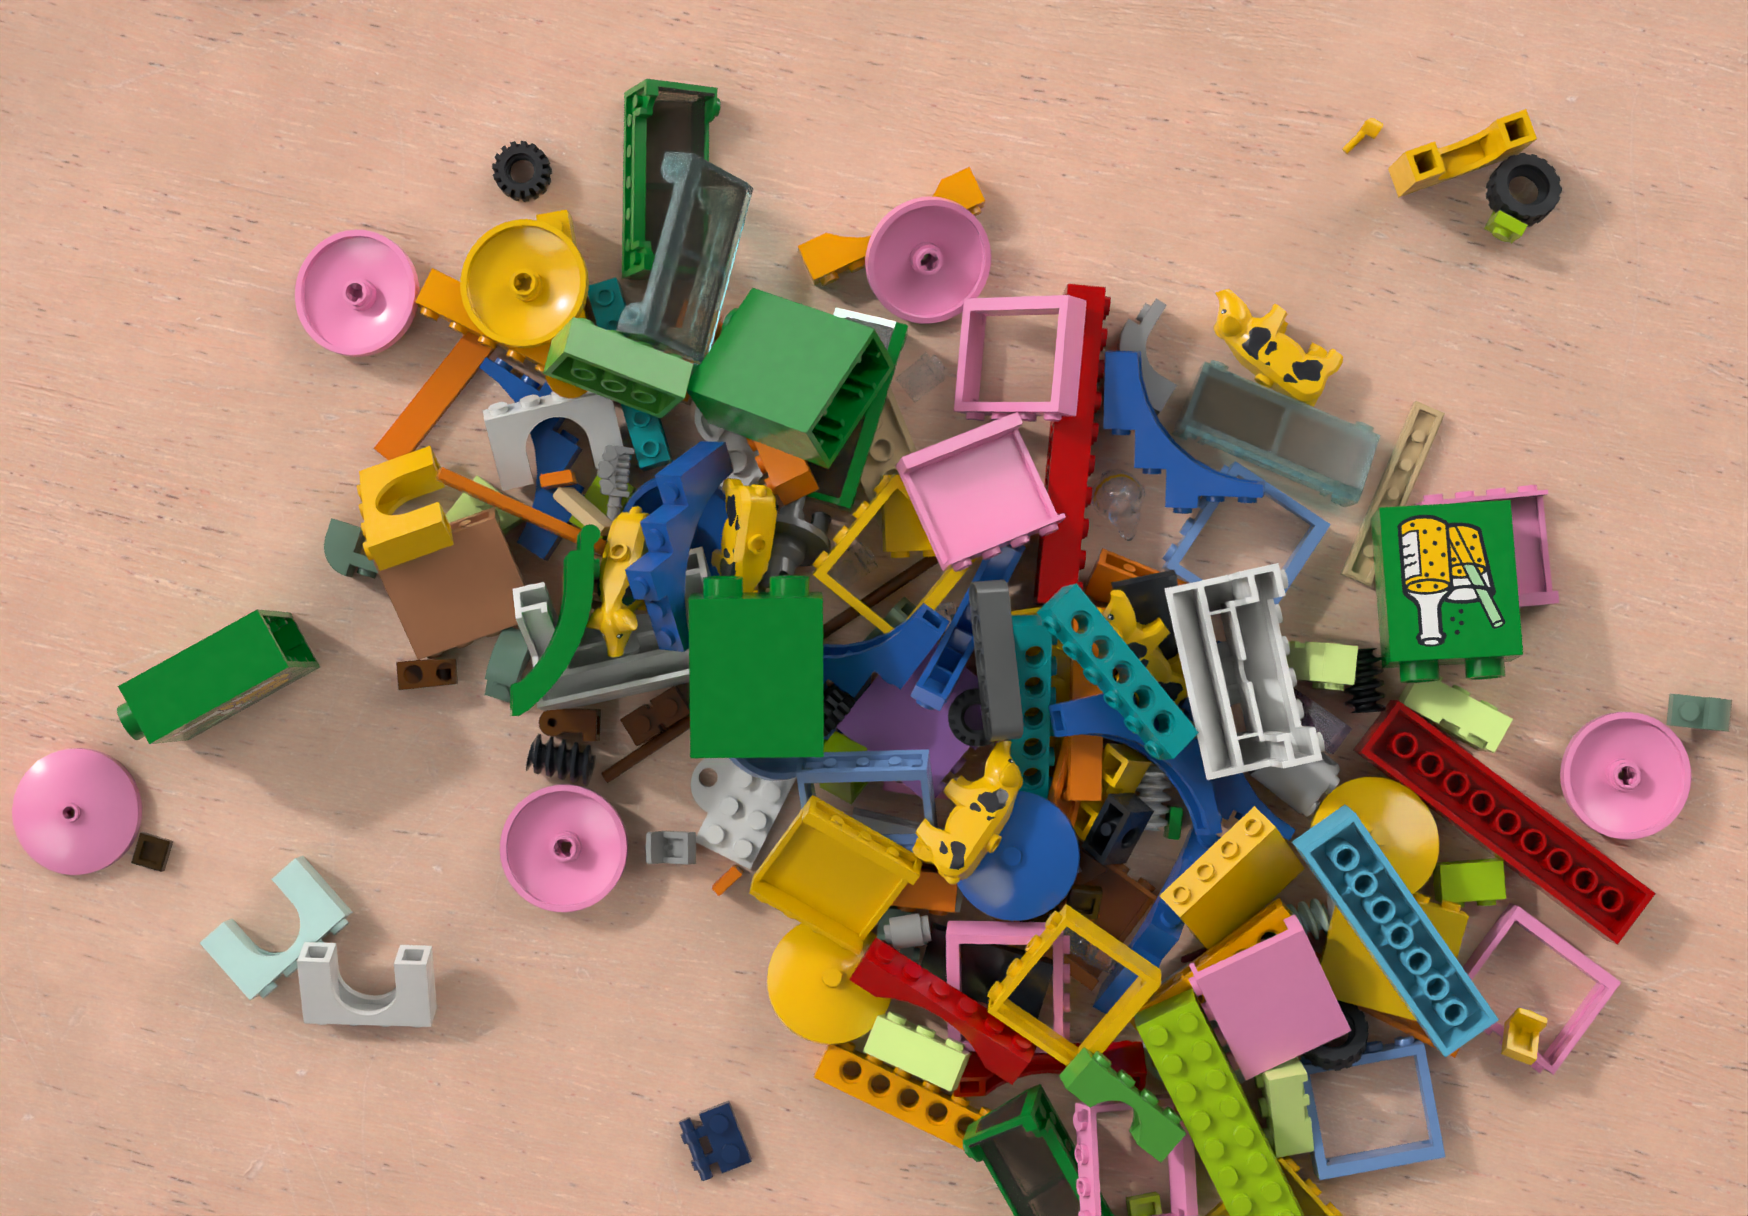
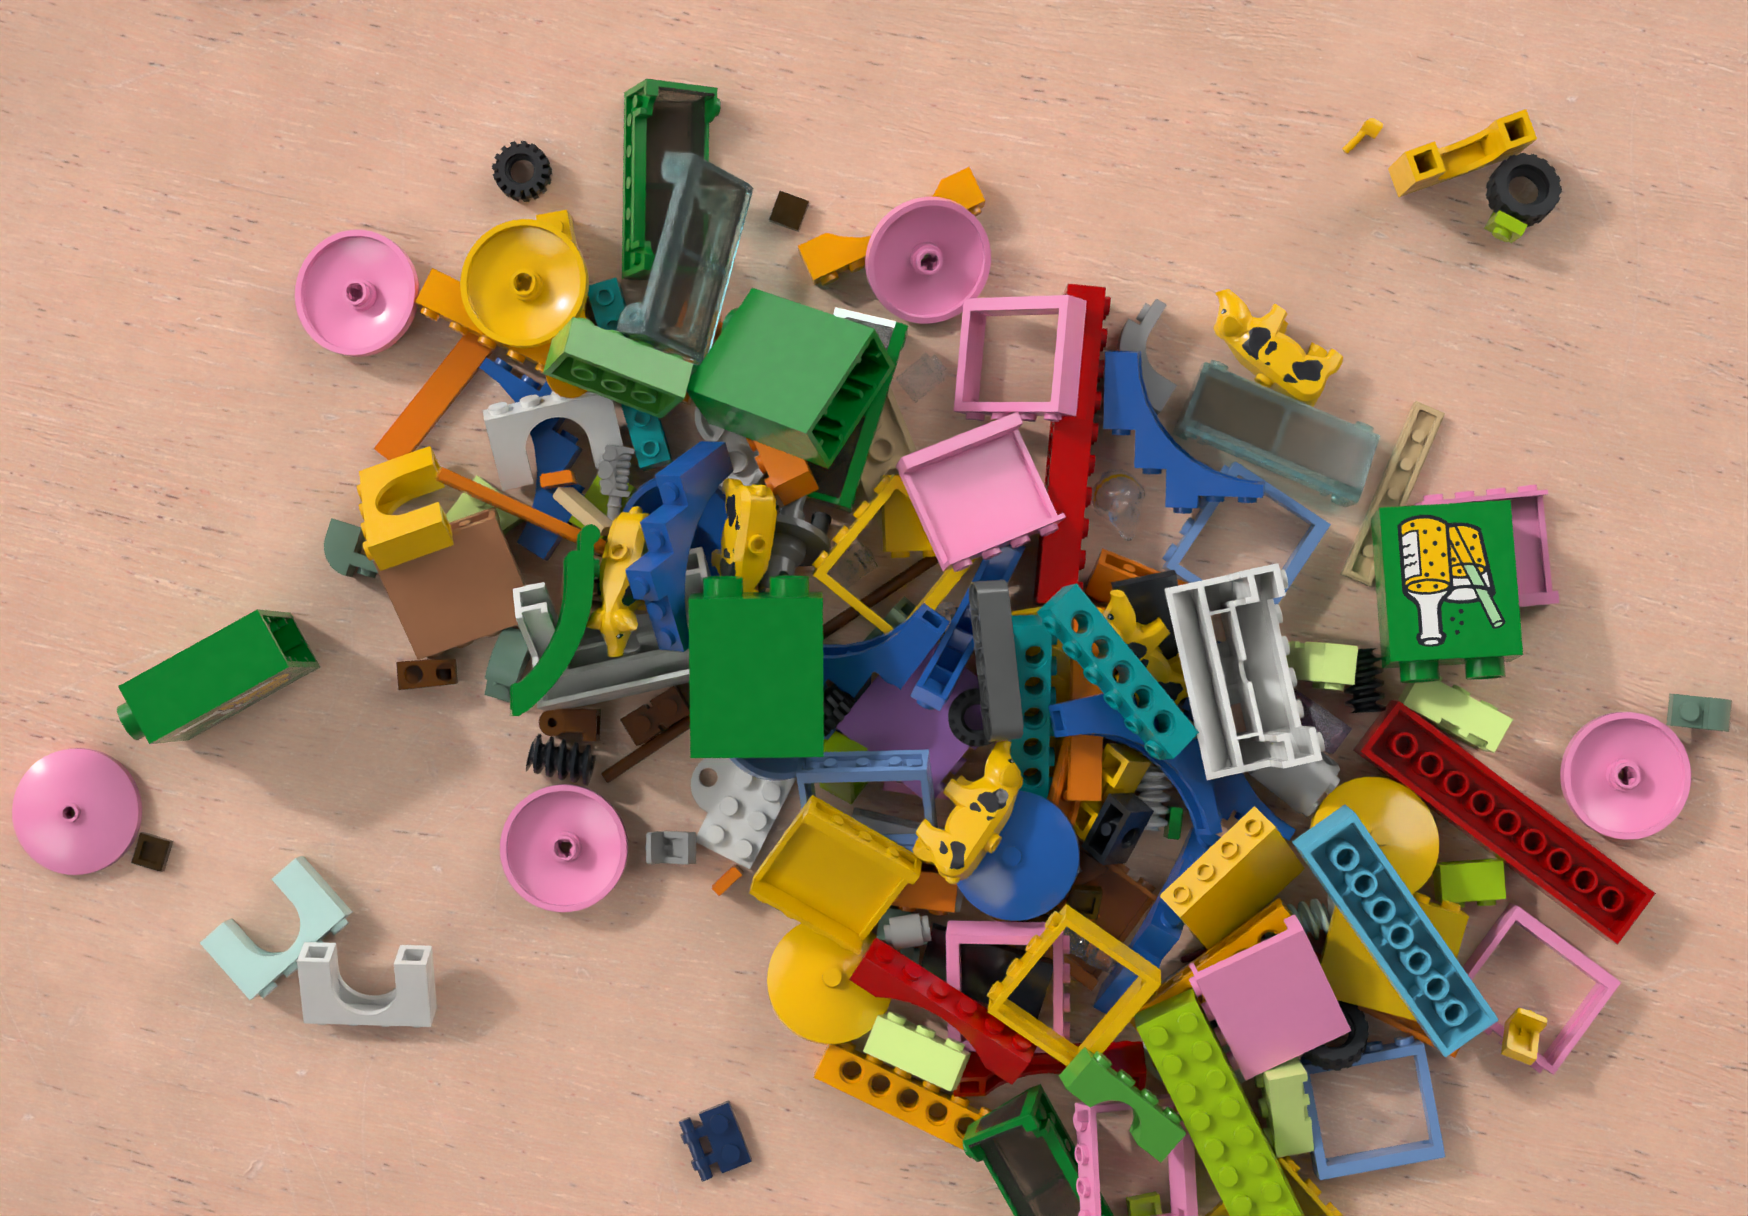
none -> dark brown tile [769,191,809,232]

